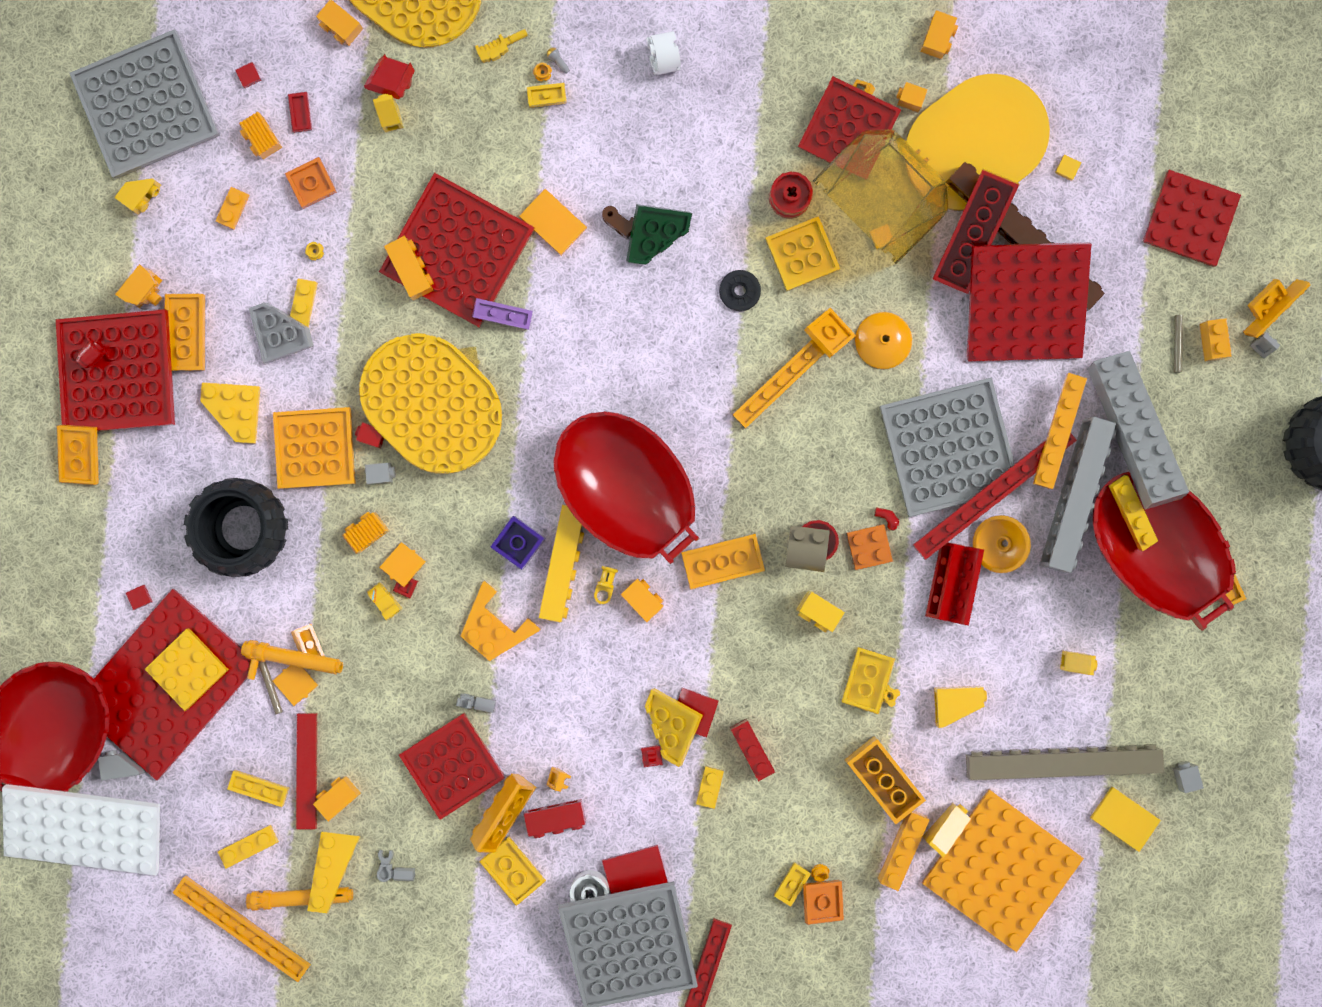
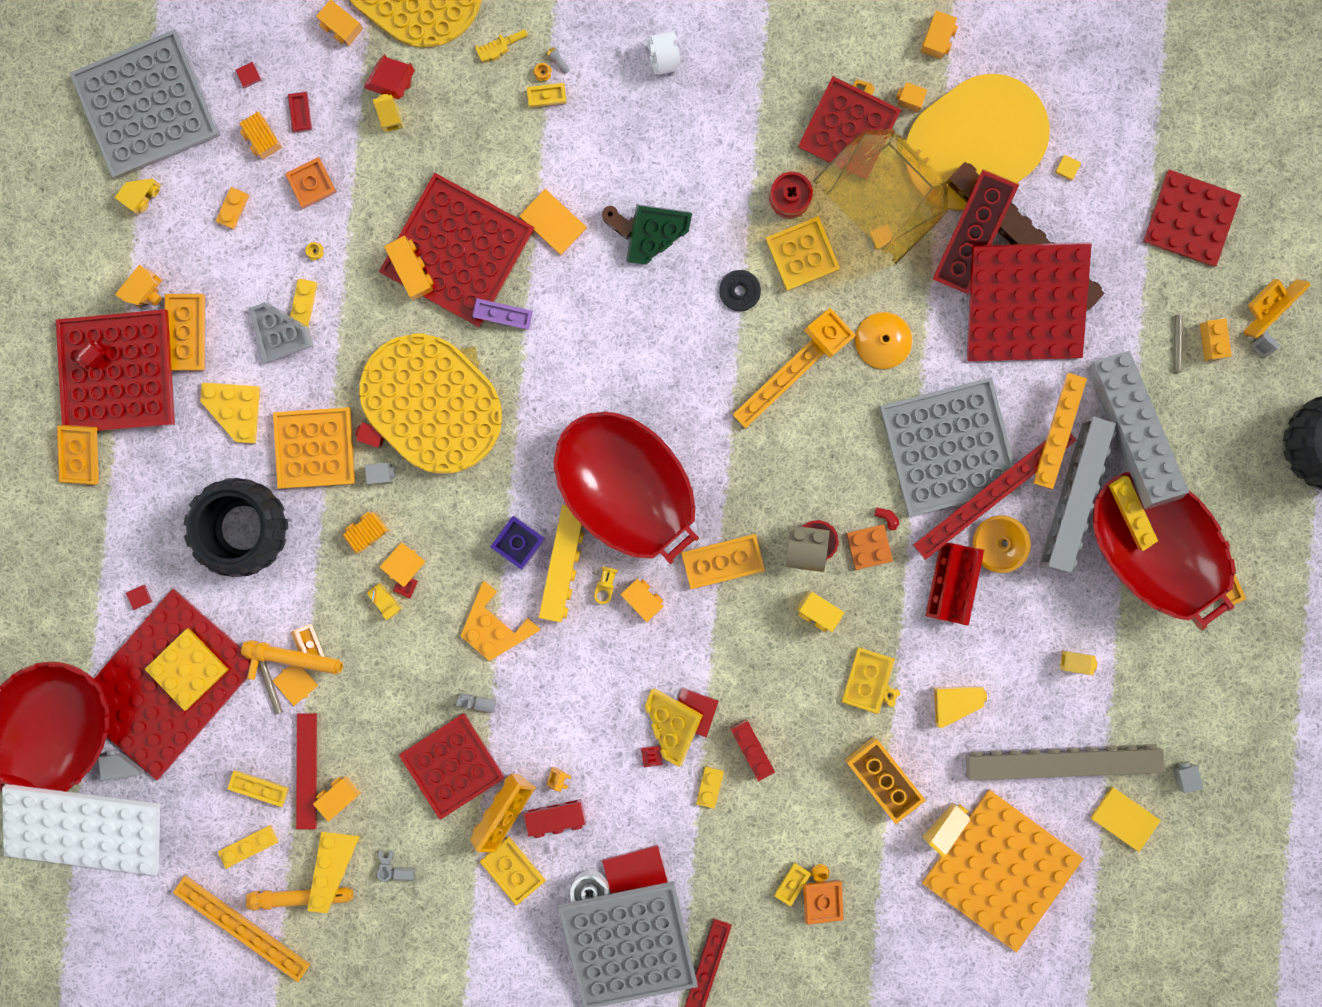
light orange brick [877,811,929,891] -> none

